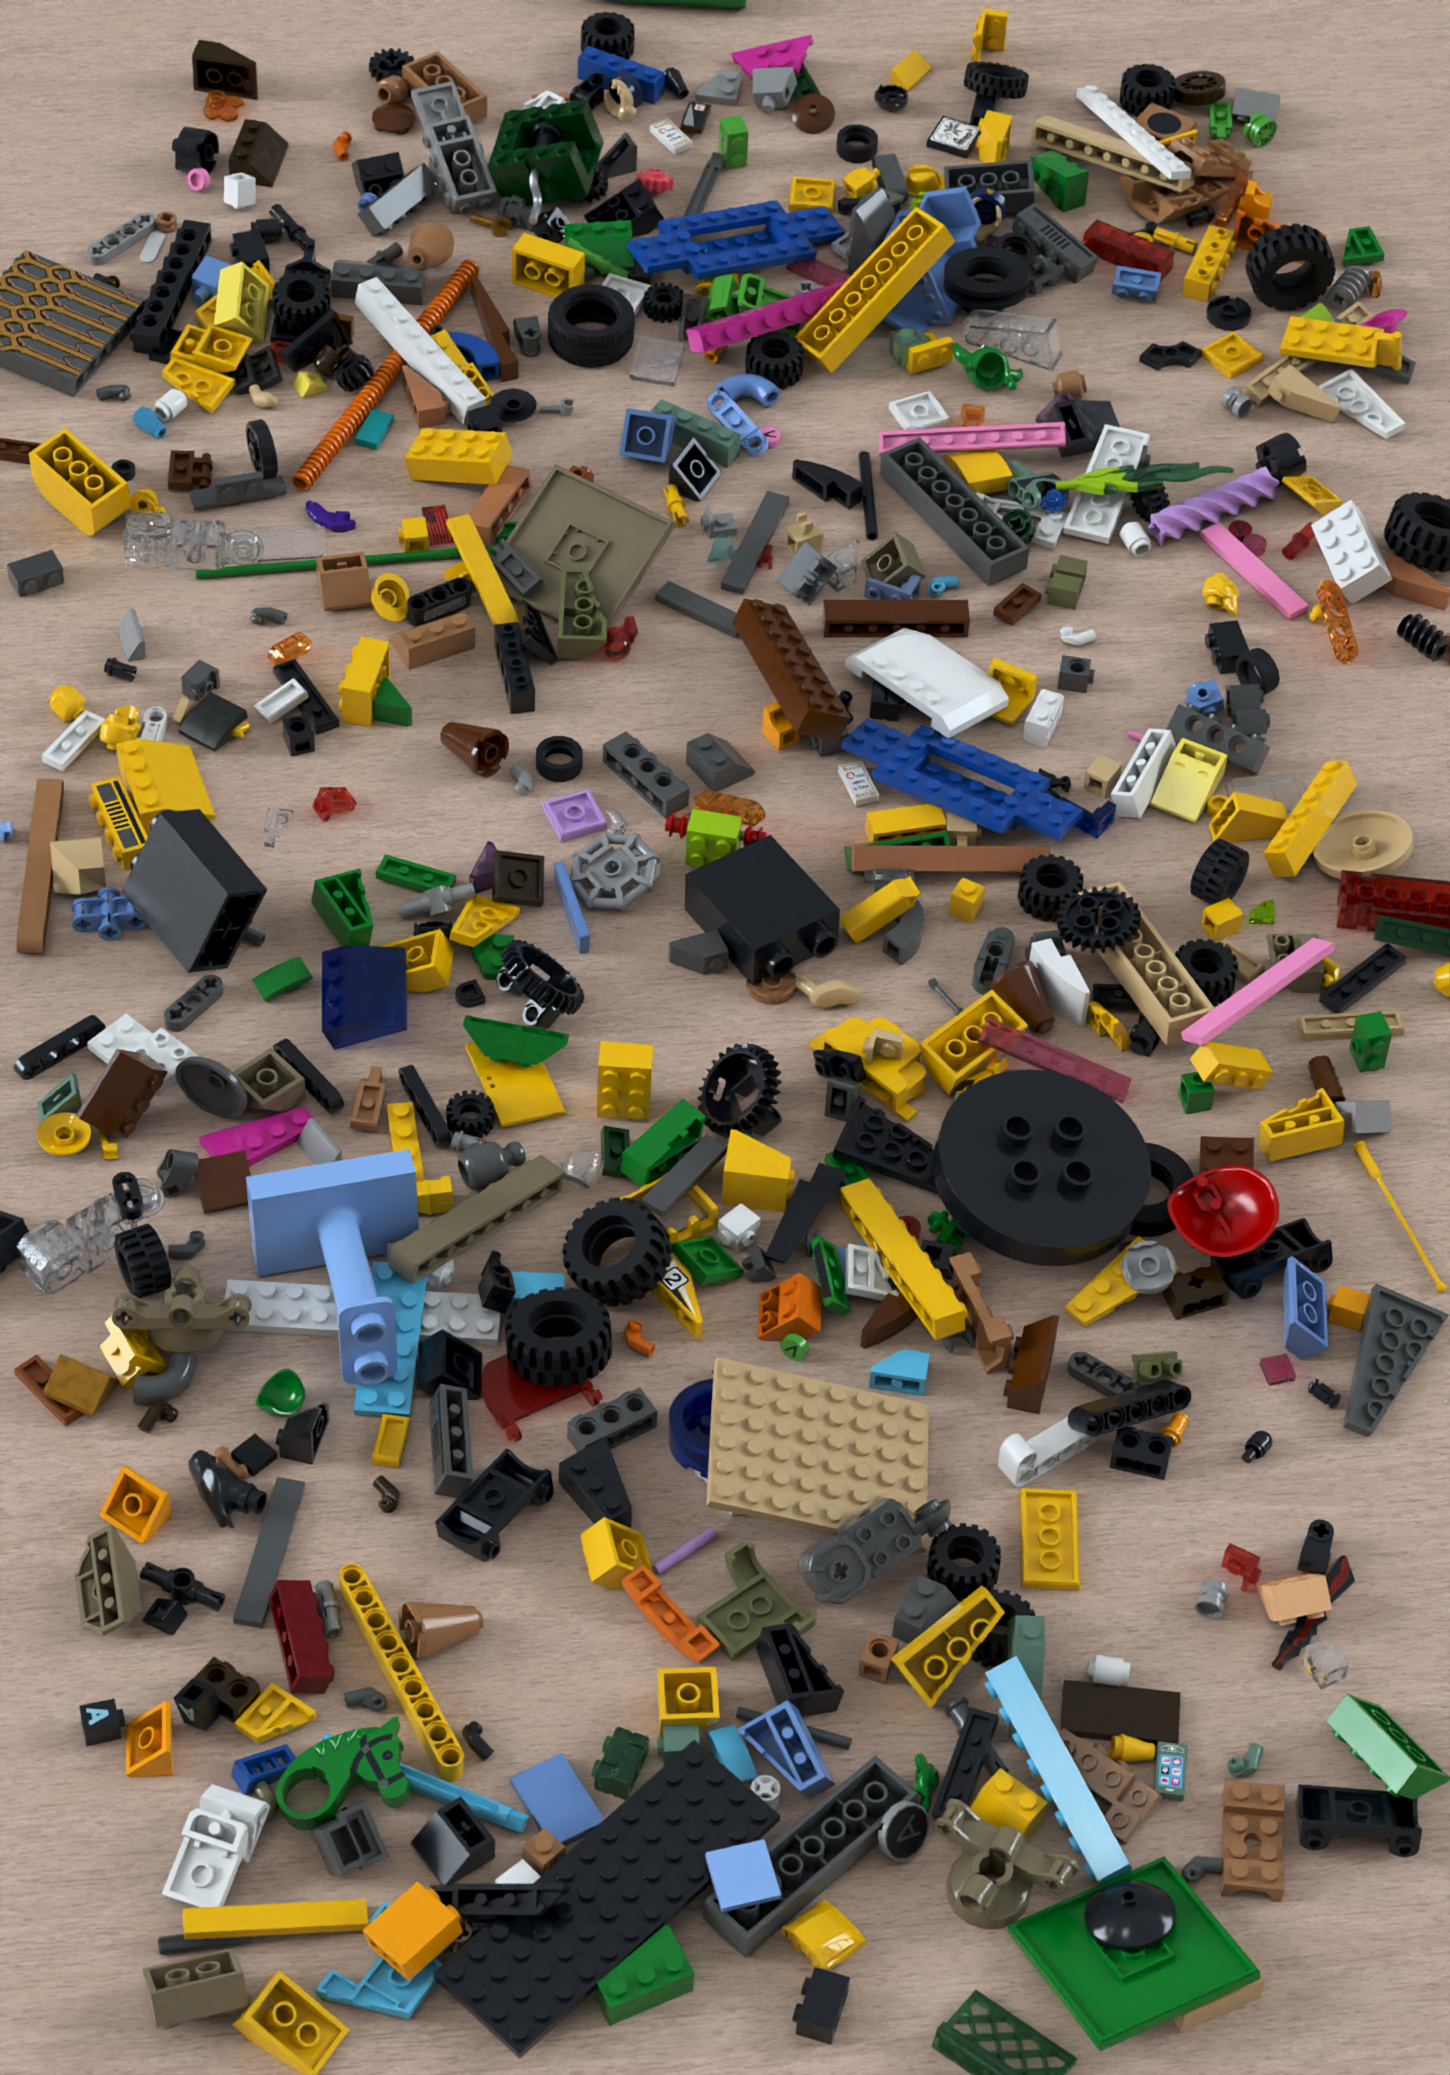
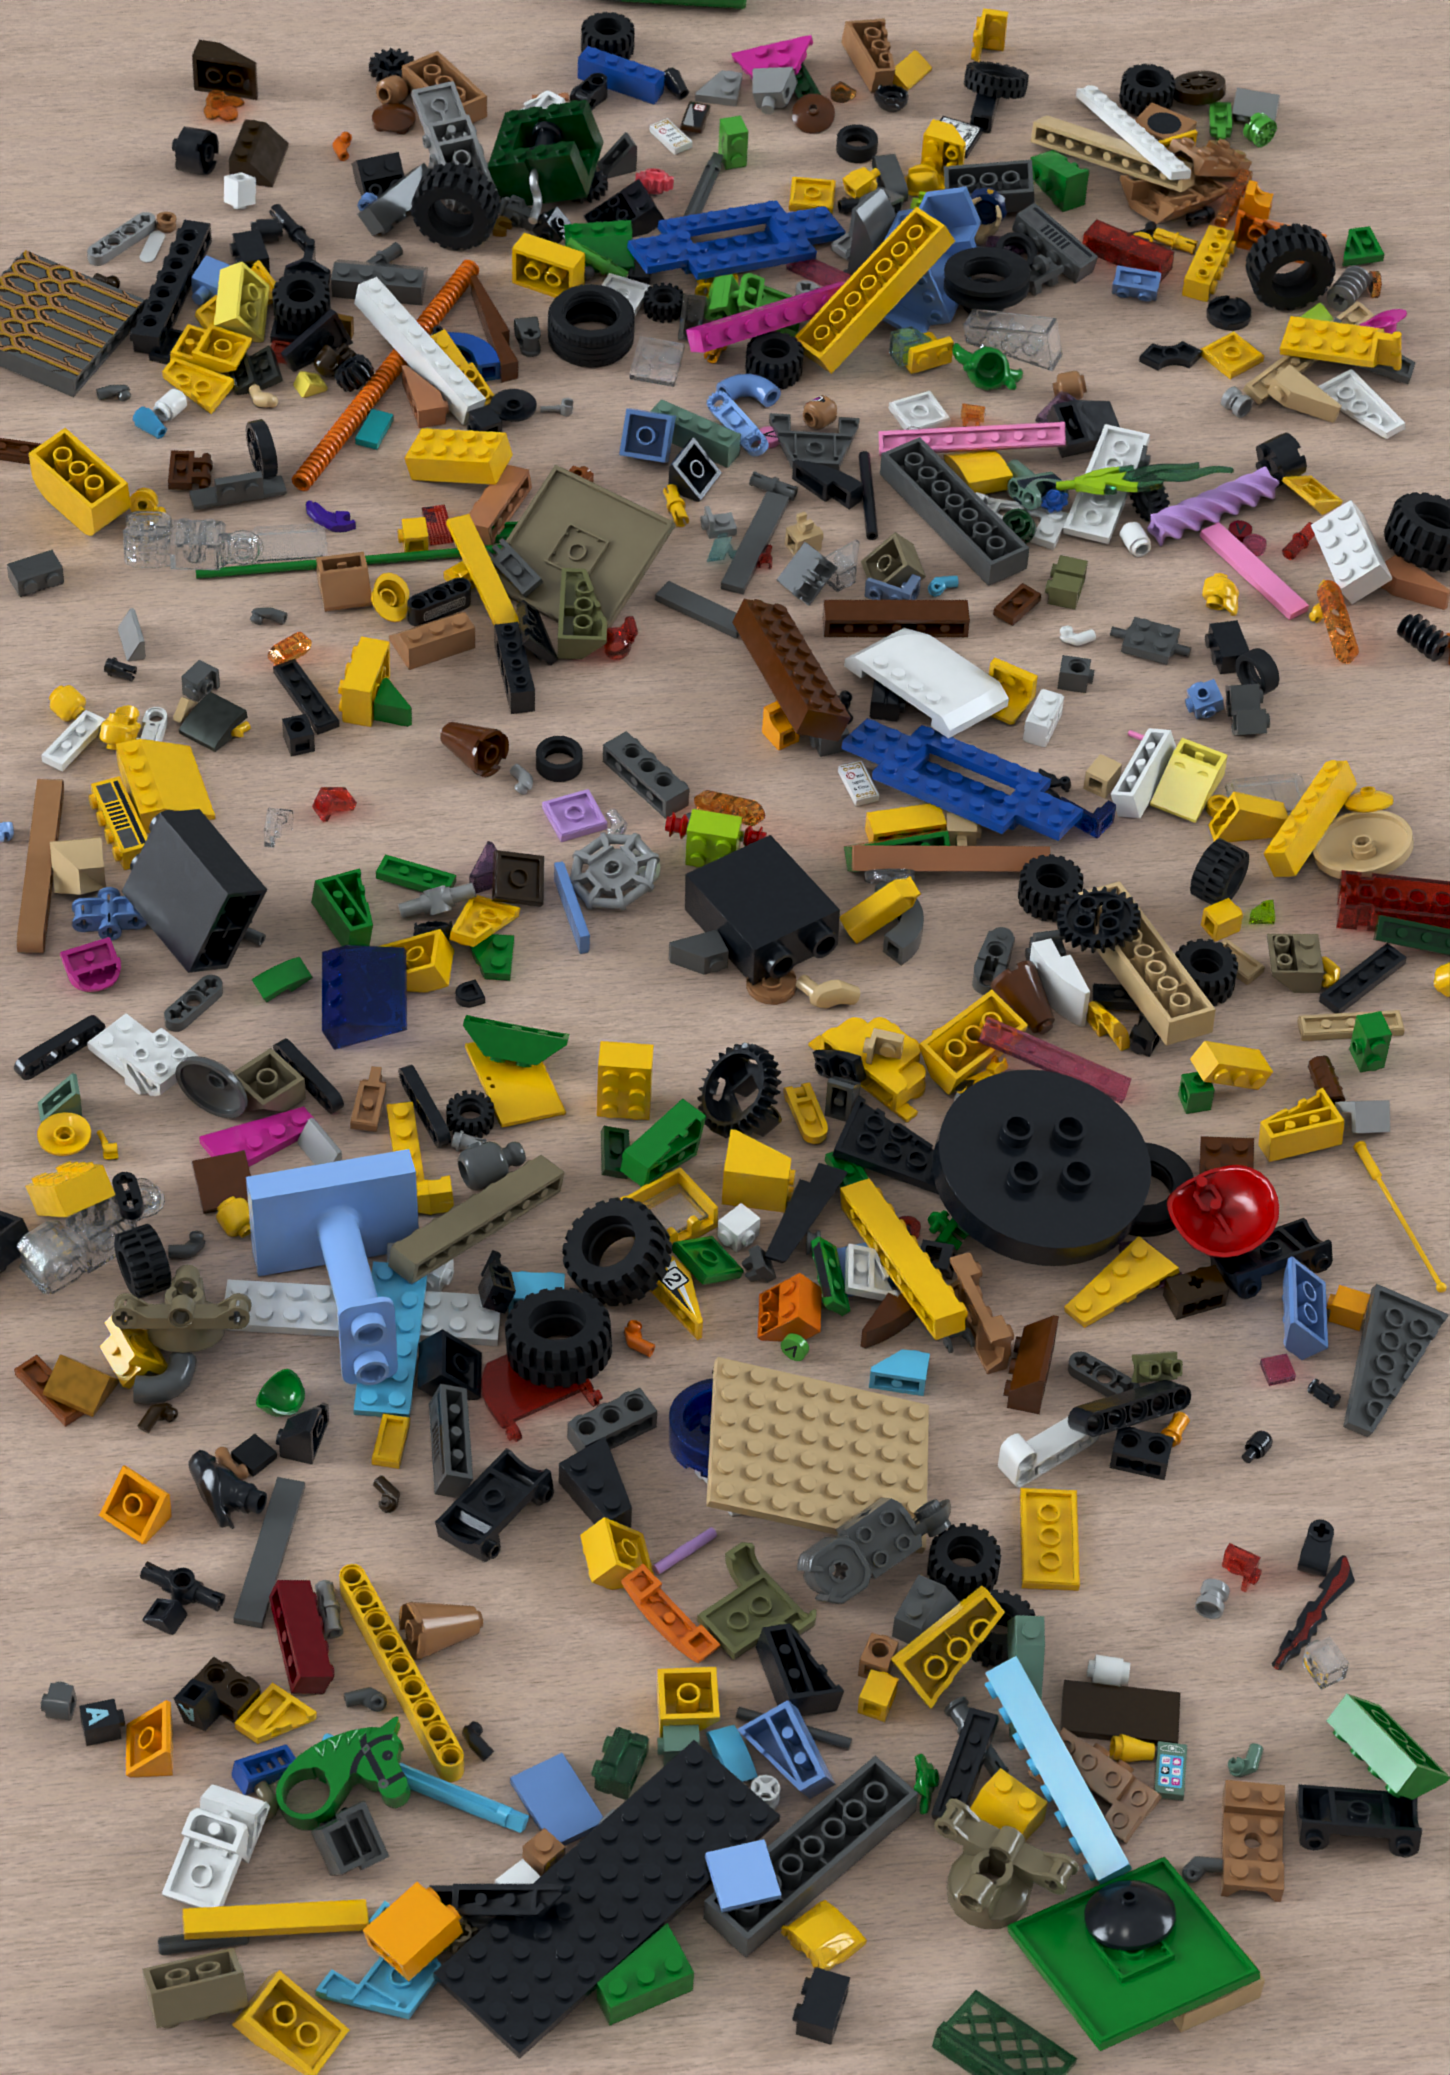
dark tan wedge [75,1524,142,1635] -> none
reddish brown slope [76,1049,168,1138] -> none
black tile [111,459,136,481] -> none
dark grey piece [157,1149,199,1198] -> none
bright pink tile [187,168,210,191] -> none
white tile [254,678,309,725] -> none
medium nougat cone [407,221,454,269] -> none
black slope [411,1796,495,1885] -> none
black piece [496,940,585,1030] -> none
clear hair [561,1150,605,1189] -> none
piece [602,69,643,122] -> none
dark grey tile [641,1134,728,1218] -> none
dark grey slope [686,733,755,793] -> none
tile [878,1801,930,1861] -> none
dark grey hinge [928,978,964,1016] -> none
yellow brick [949,877,985,923] -> none
yellow slope [976,110,1013,163] -> none
light grey tile [1121,1241,1176,1294] -> none
dark grey brick [1166,703,1270,774] -> none
bright pink tile [1181,938,1334,1046] -> none
light nougat slope [1256,1573,1332,1625] -> none
none -> yellow brick [25,1161,116,1217]
none -> dark grey plate [41,1681,77,1721]
none -> dark pink slope [60,937,121,992]
none -> yellow head [216,1196,251,1238]
none -> black tyre [411,162,501,250]
none -> dark grey pin [749,471,798,501]
none -> dark grey wing [769,413,860,470]
none -> yellow plate [783,1082,828,1144]
none -> medium nougat head [803,395,837,430]
none -> clear orange tile [830,81,857,103]
none -> medium nougat wedge [841,18,895,93]
none -> yellow brick [857,1669,898,1722]
none -> yellow slope [921,119,966,176]
none -> dark grey plate [1110,617,1192,664]
none -> yellow dish [1344,786,1394,812]

